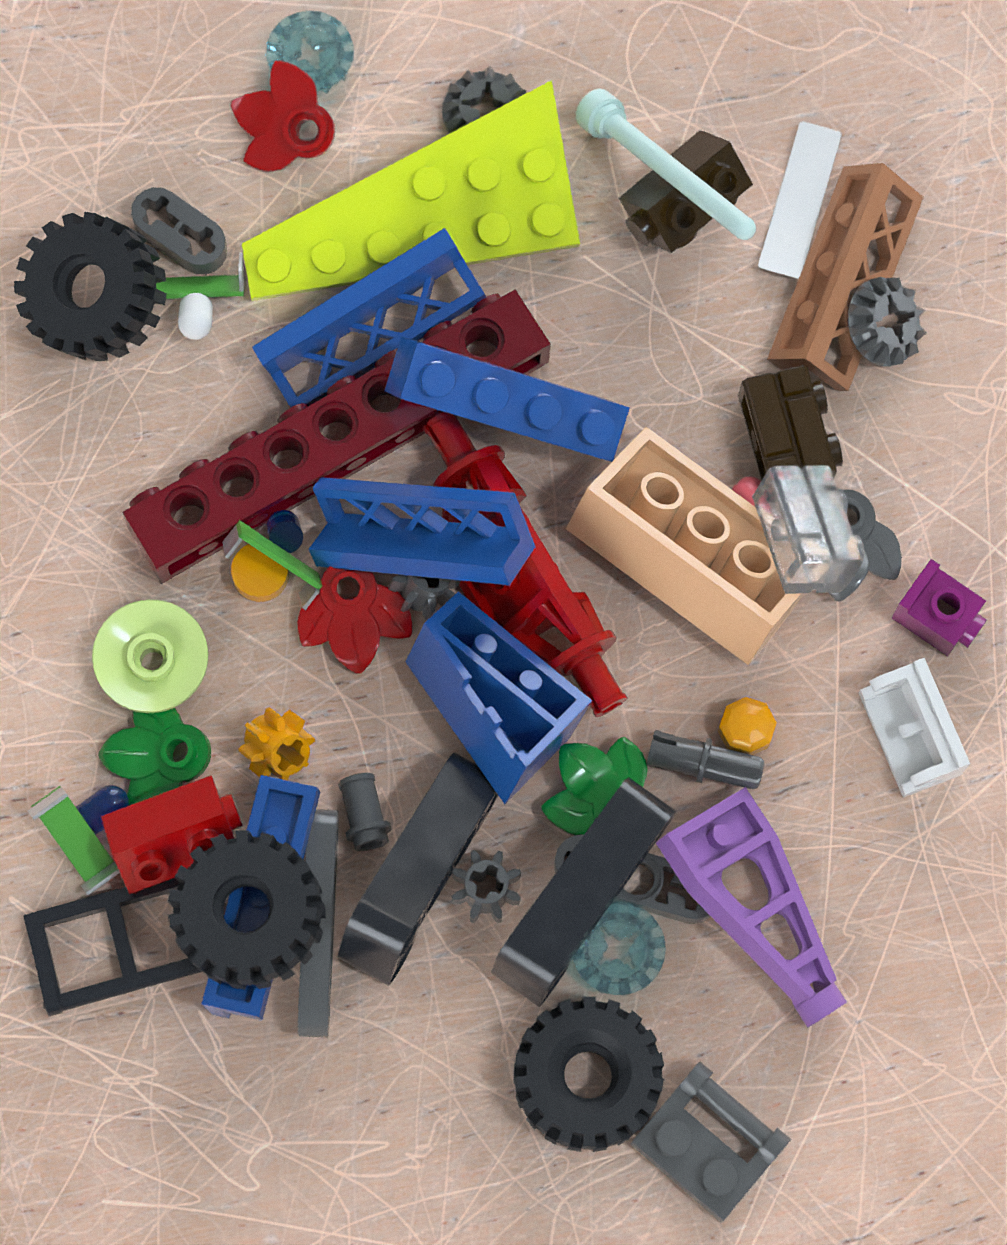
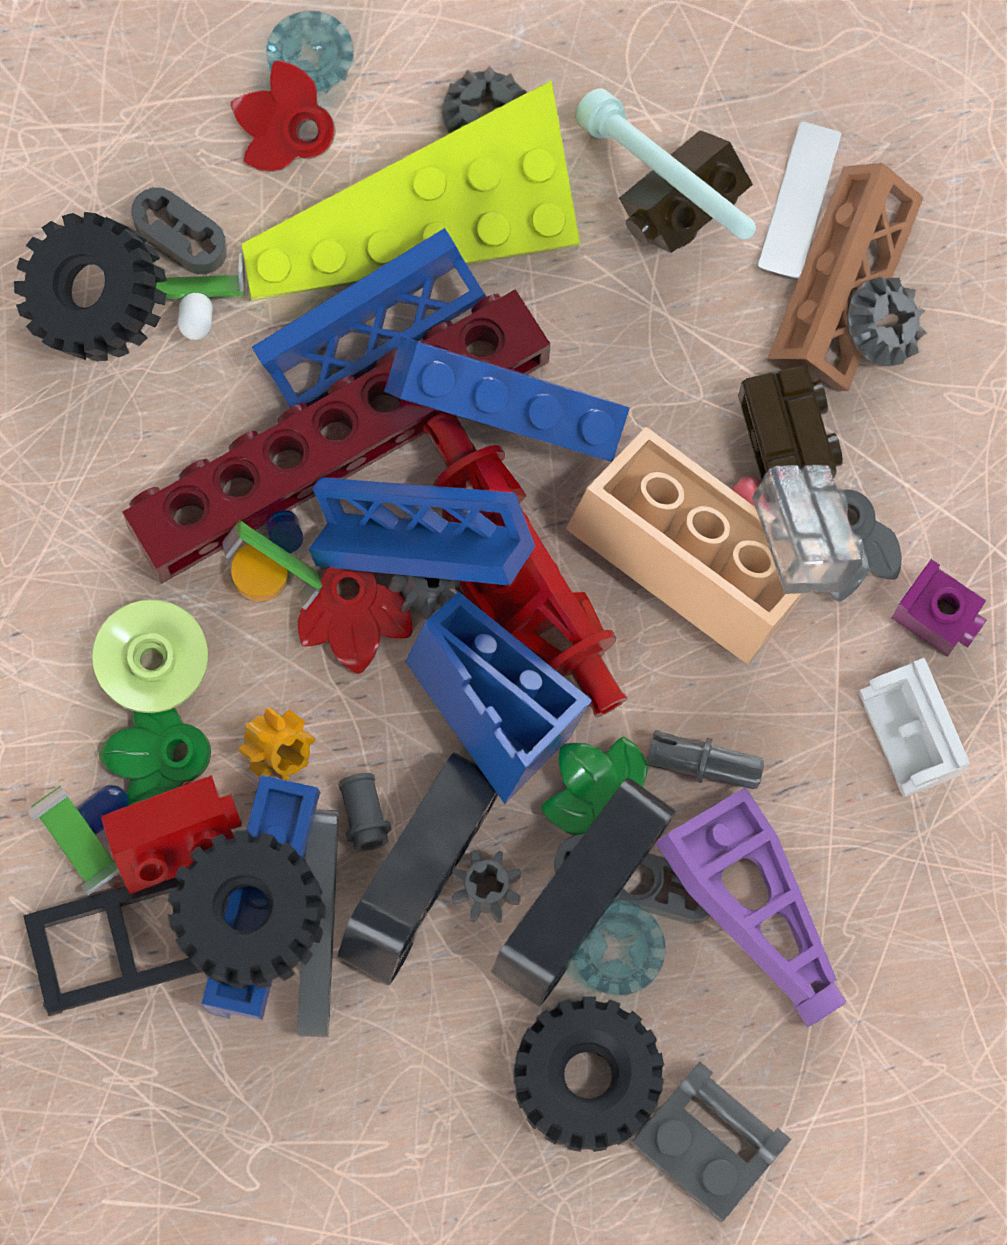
light orange tile [718,697,777,755] -> none

